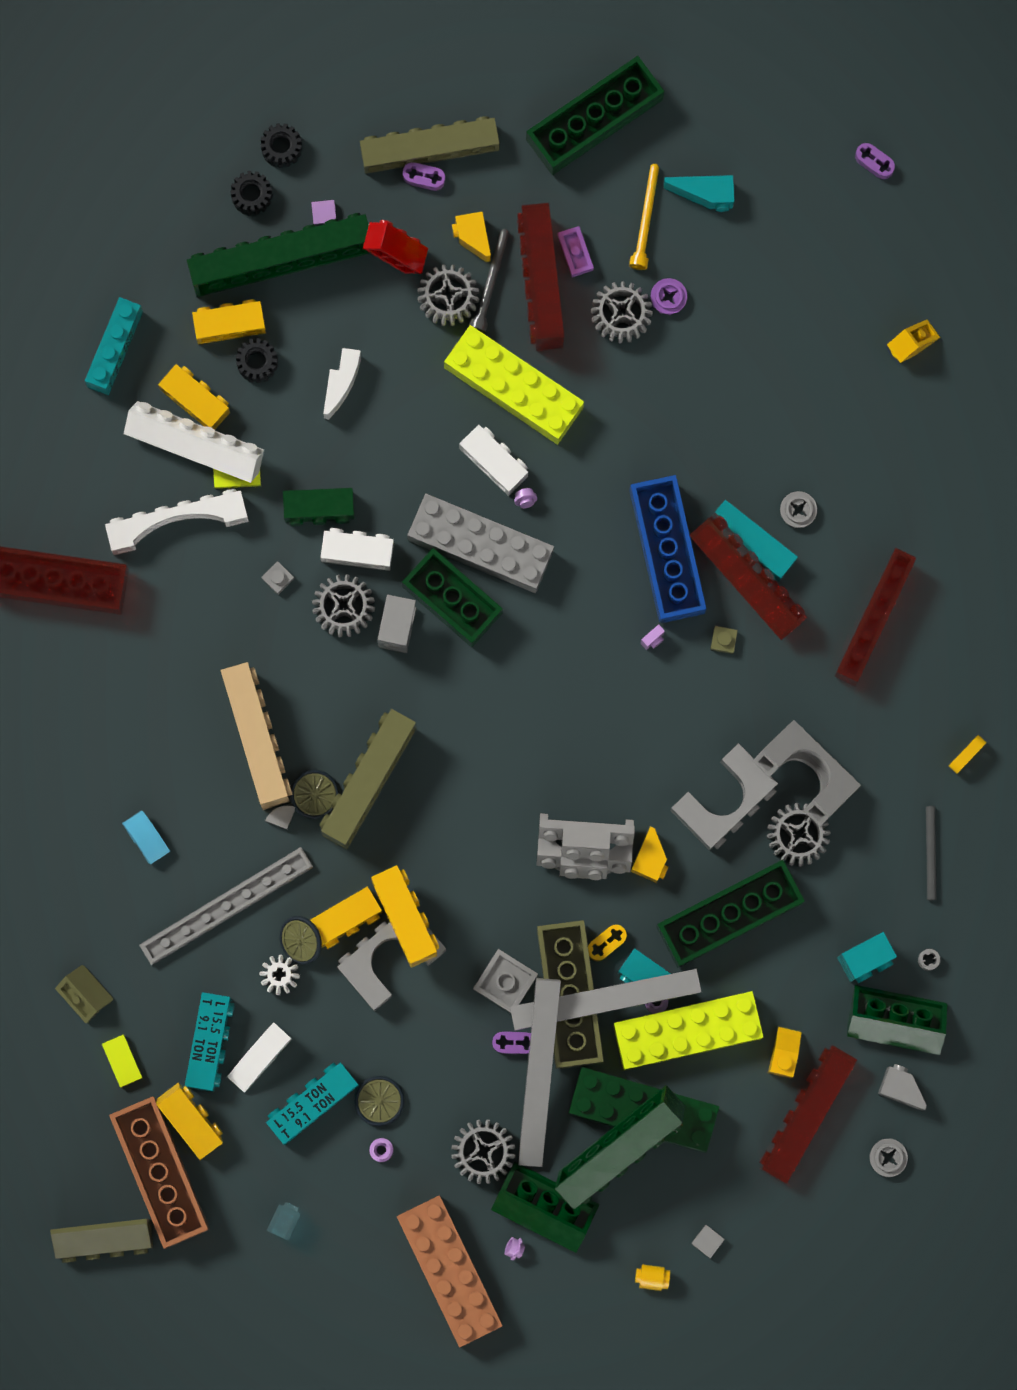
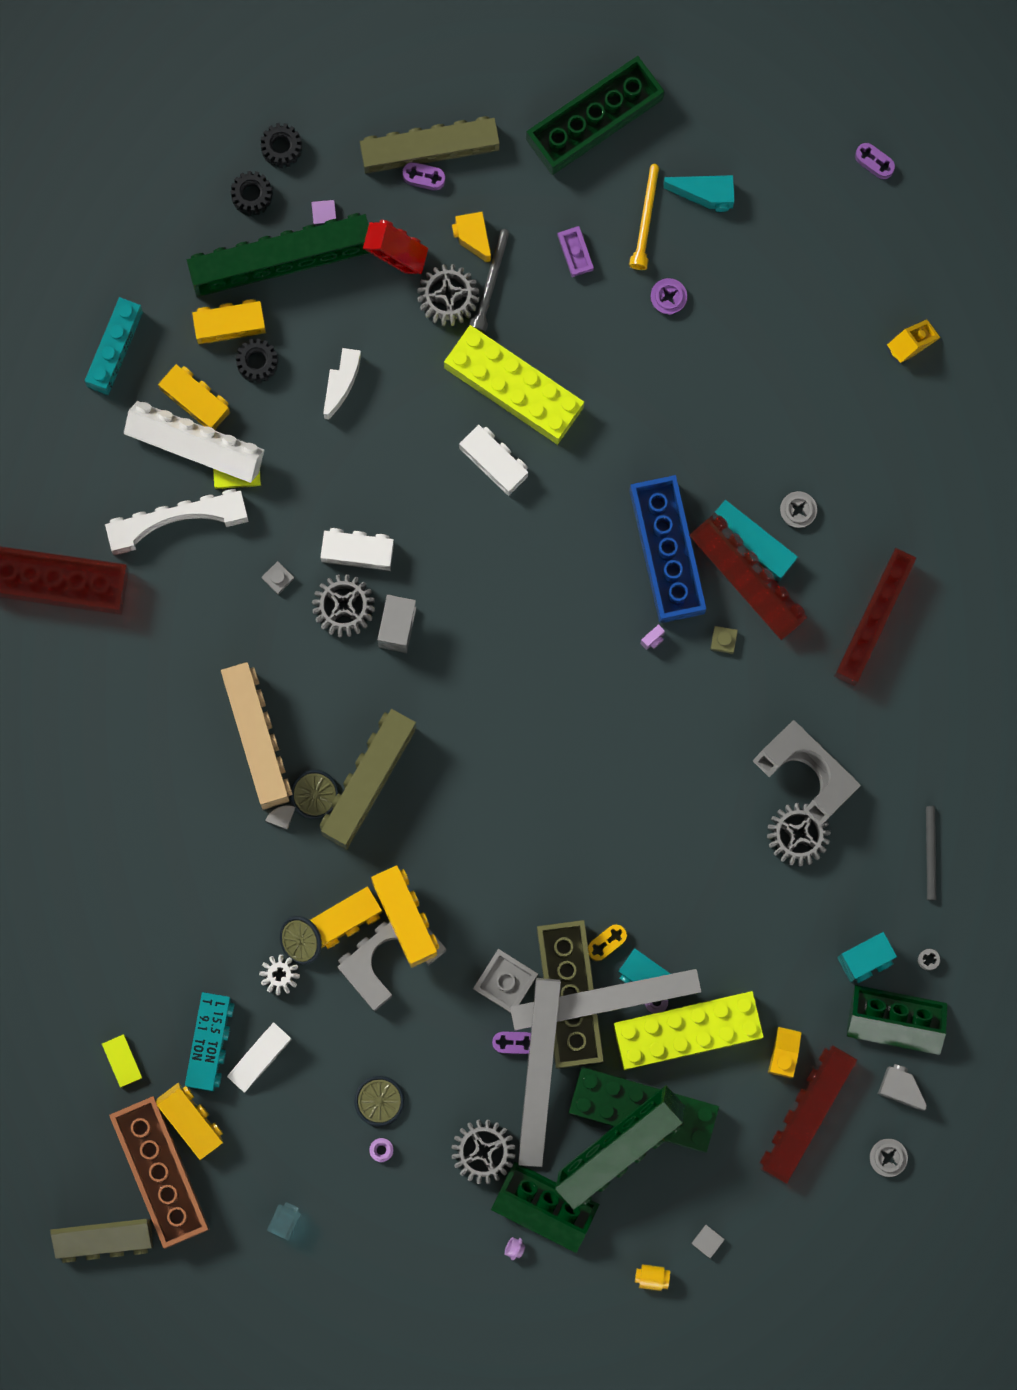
olive panel [55,965,113,1023] -> none
medium azure slope [122,810,170,864] -> none
light grey tile [139,847,313,965] -> none
teal brick [266,1062,359,1145] -> none
dark green brick [283,488,354,526] -> none
nougat brick [396,1195,502,1348] -> none
dark green brick [402,548,503,648] -> none
light grey brick [407,493,554,593] -> none
lavender plate [514,488,537,508] -> none
clear red brick [517,203,564,351] -> none
light grey piece [537,813,635,880] -> none
light grey gear [591,281,653,343] -> none
yellow slope [631,826,669,883] -> none
dark green brick [656,860,805,968] -> none
light grey arch [670,743,778,851] -> none
yellow beam [949,735,987,774] -> none

